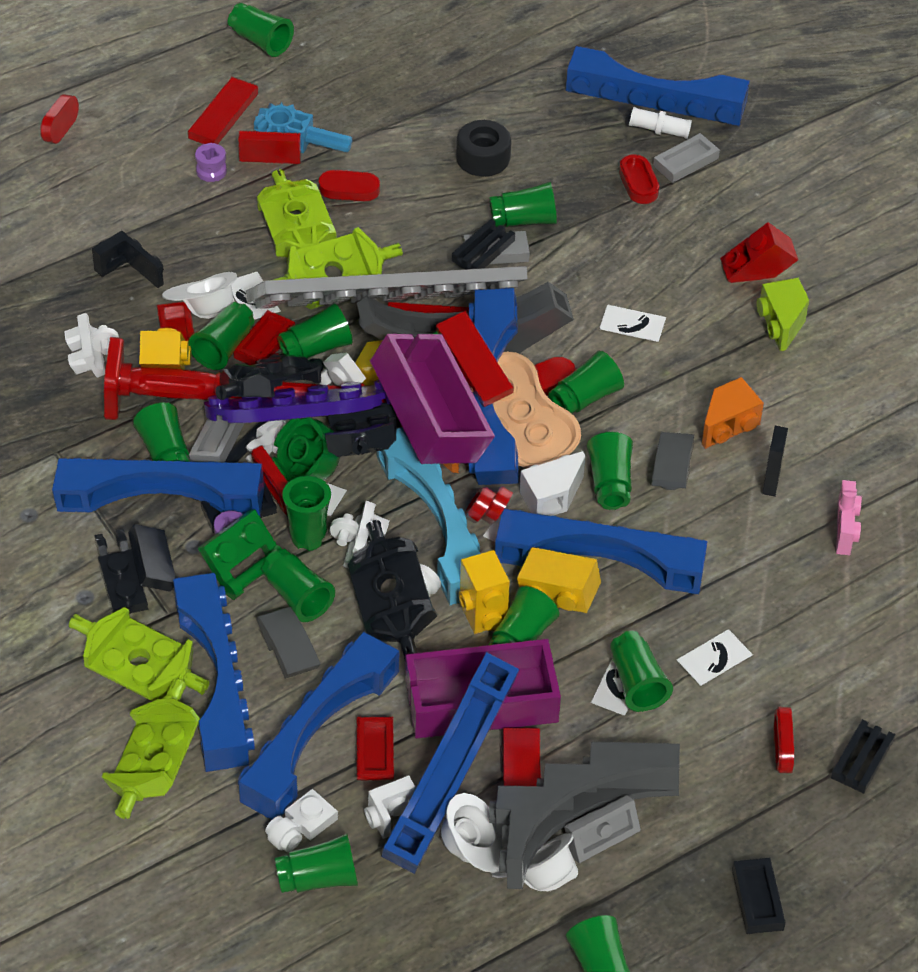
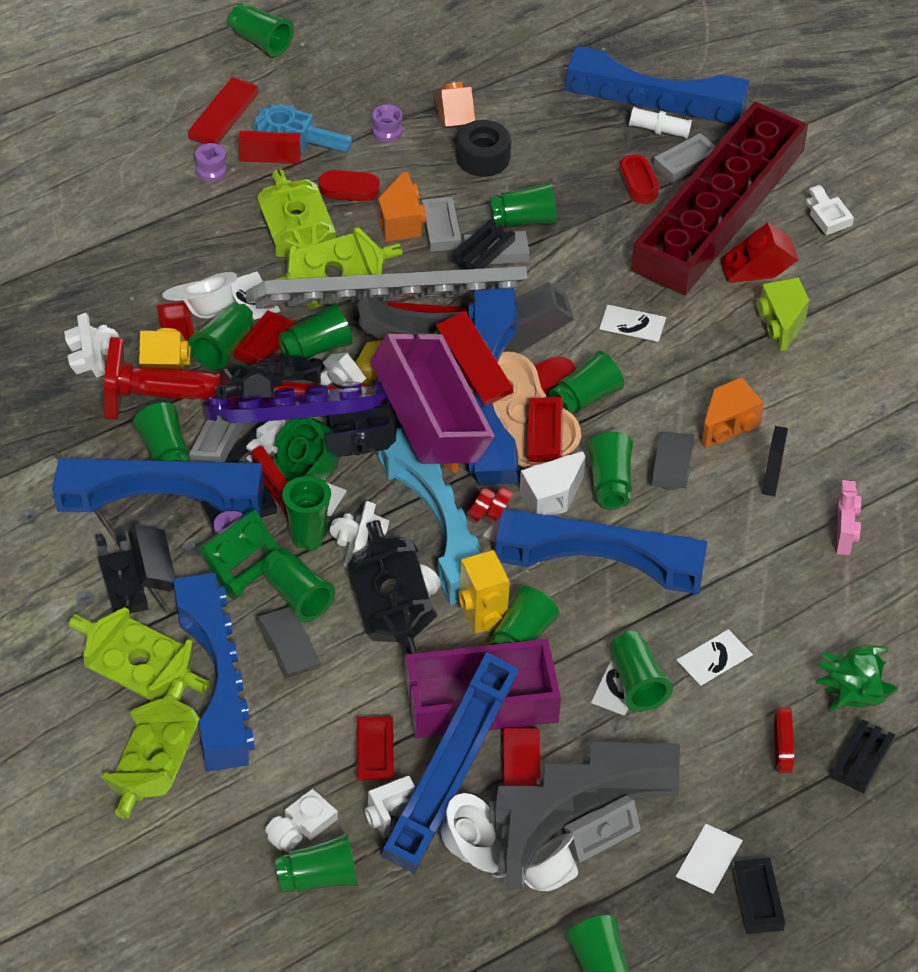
red tile [40,94,79,144] -> none
black bracket [92,230,164,288] -> none
blue arch [238,632,399,820] -> none
yellow brick [517,547,601,613] -> none
none -> medium lavender wheel [372,104,402,143]
none -> orange slope [378,172,427,242]
none -> light grey tile [422,197,461,252]
none -> slope [433,82,475,128]
none -> red tile [527,397,563,462]
none -> dark red brick [631,101,808,296]
none -> white sticker [676,824,743,894]
none -> white plate [806,185,854,235]
none -> green hair [816,644,898,712]

